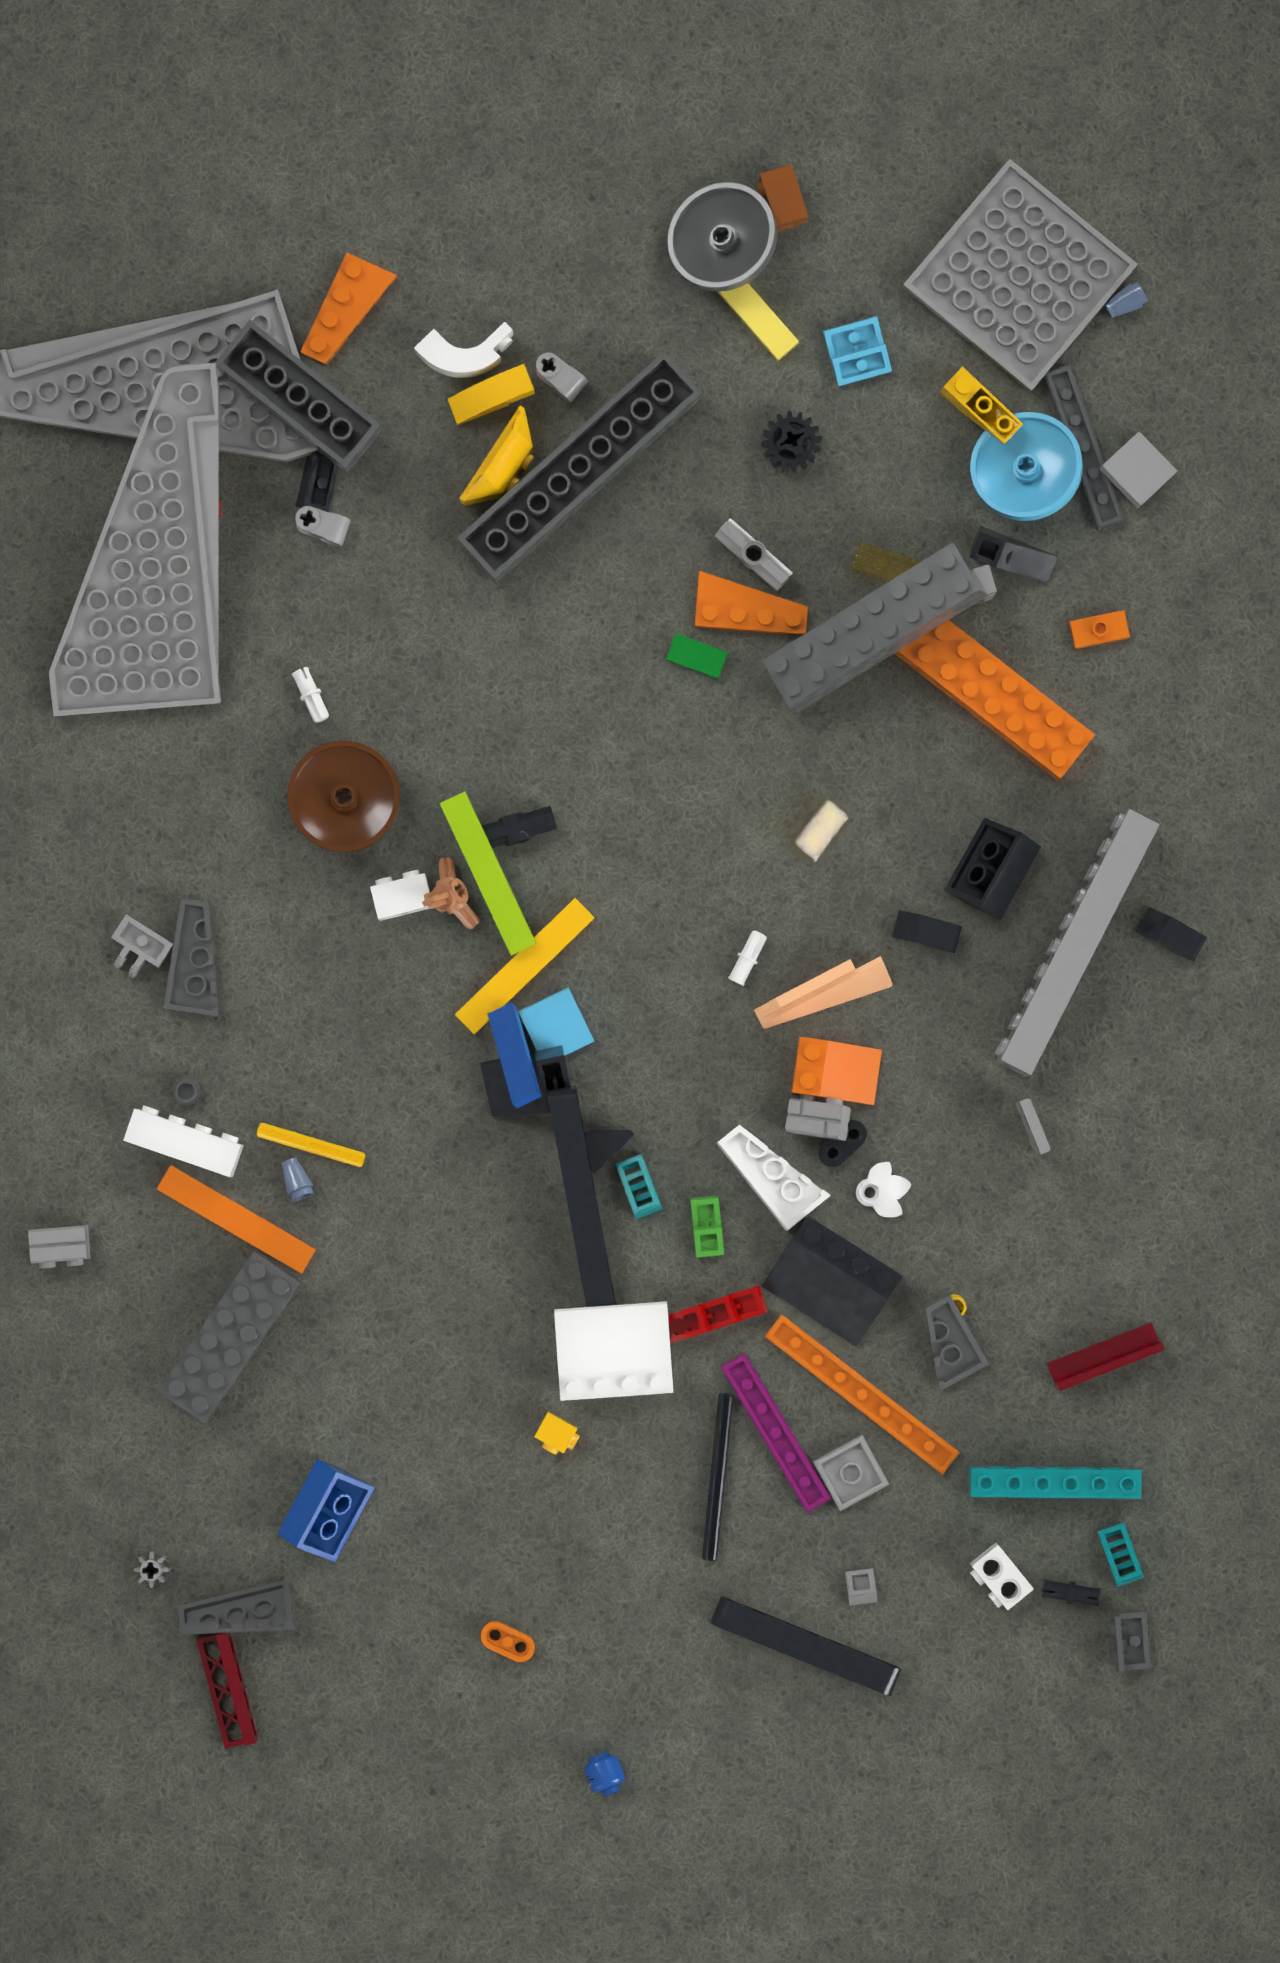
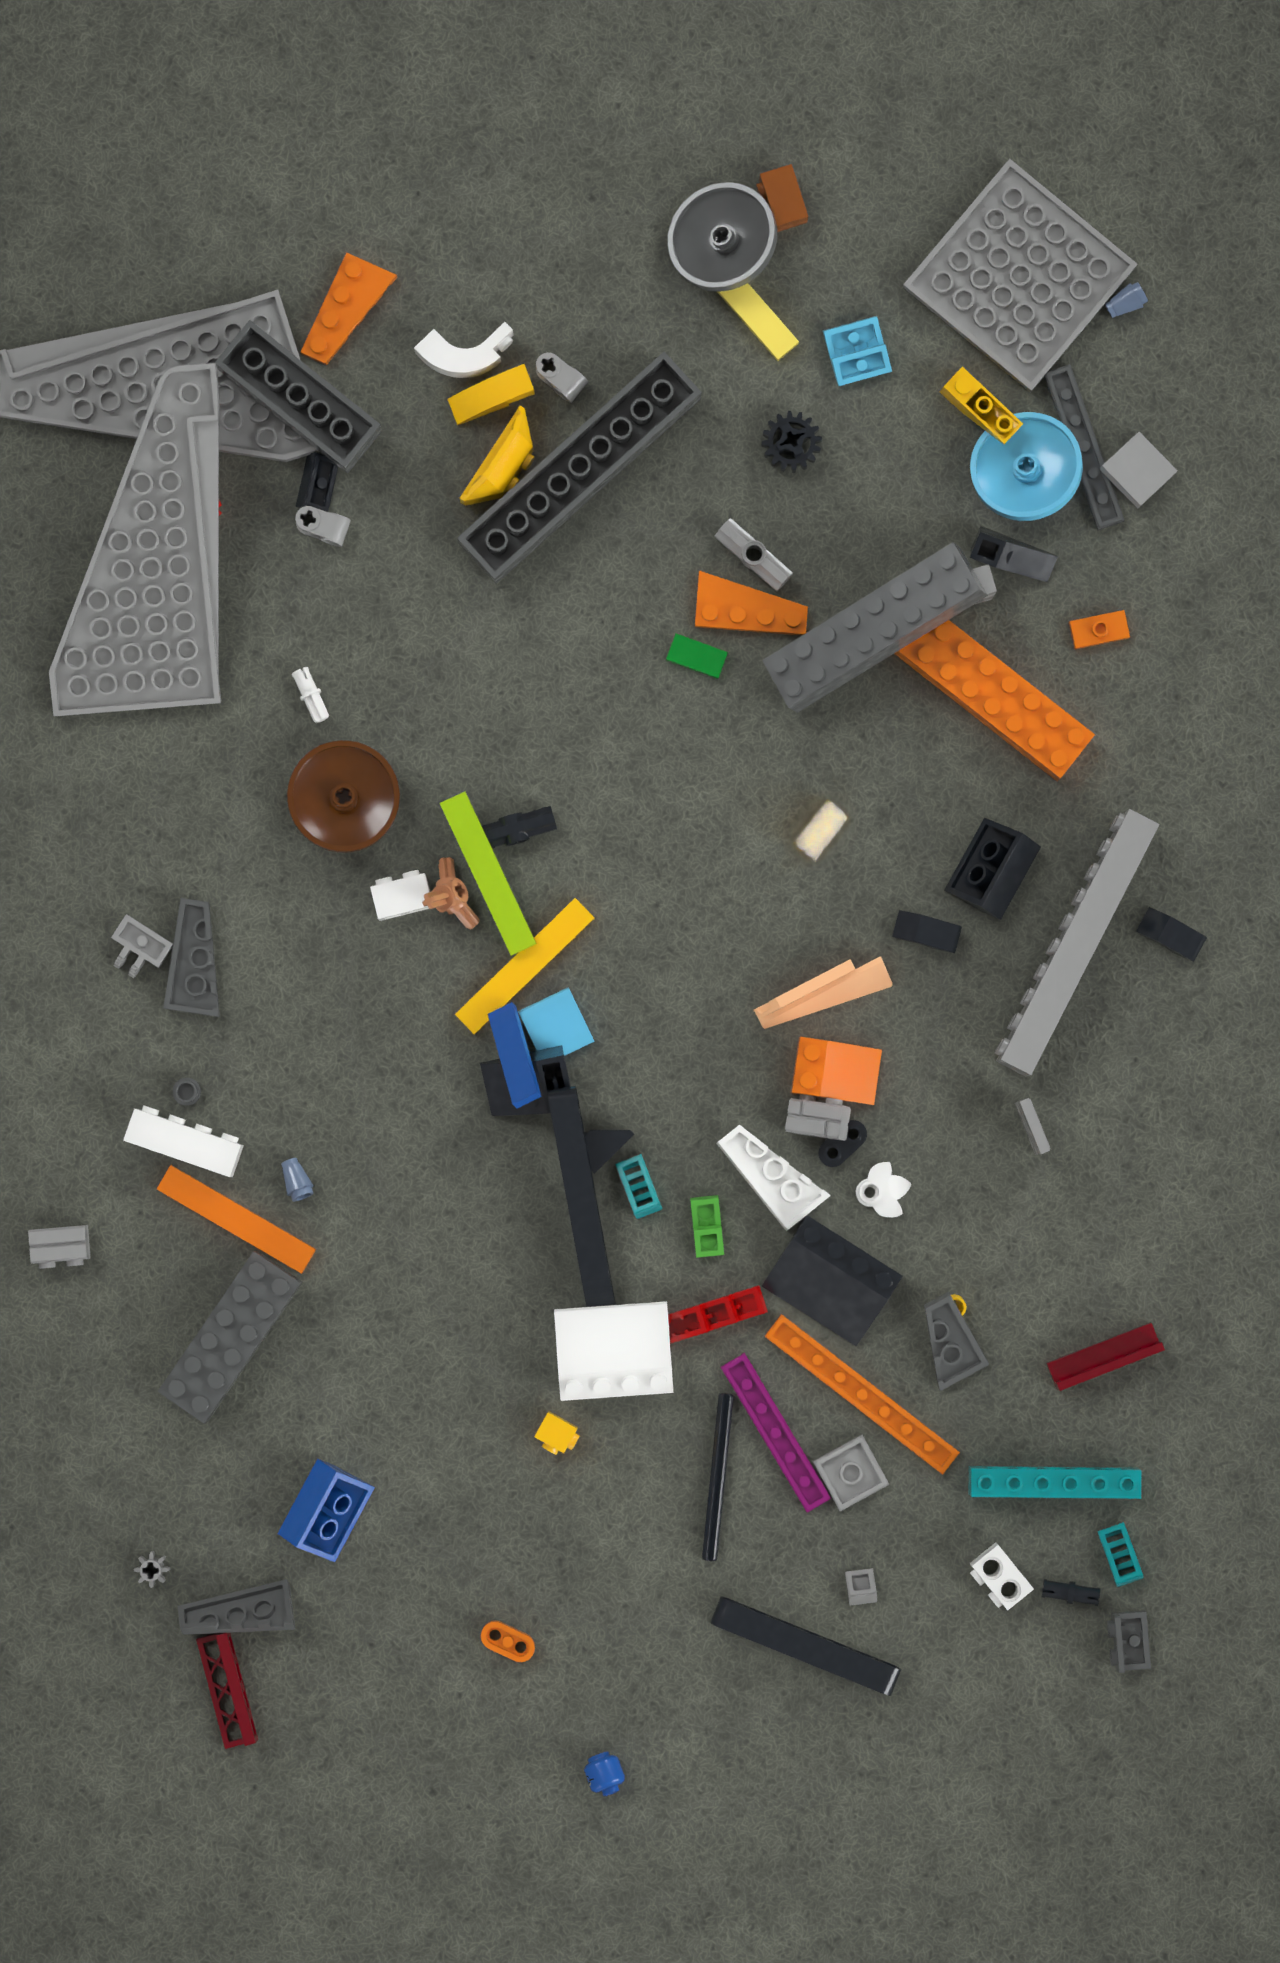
yellow axle [257,1123,365,1167] -> none
white axle [728,931,767,986] -> none
clear yellow tile [851,541,922,581] -> none

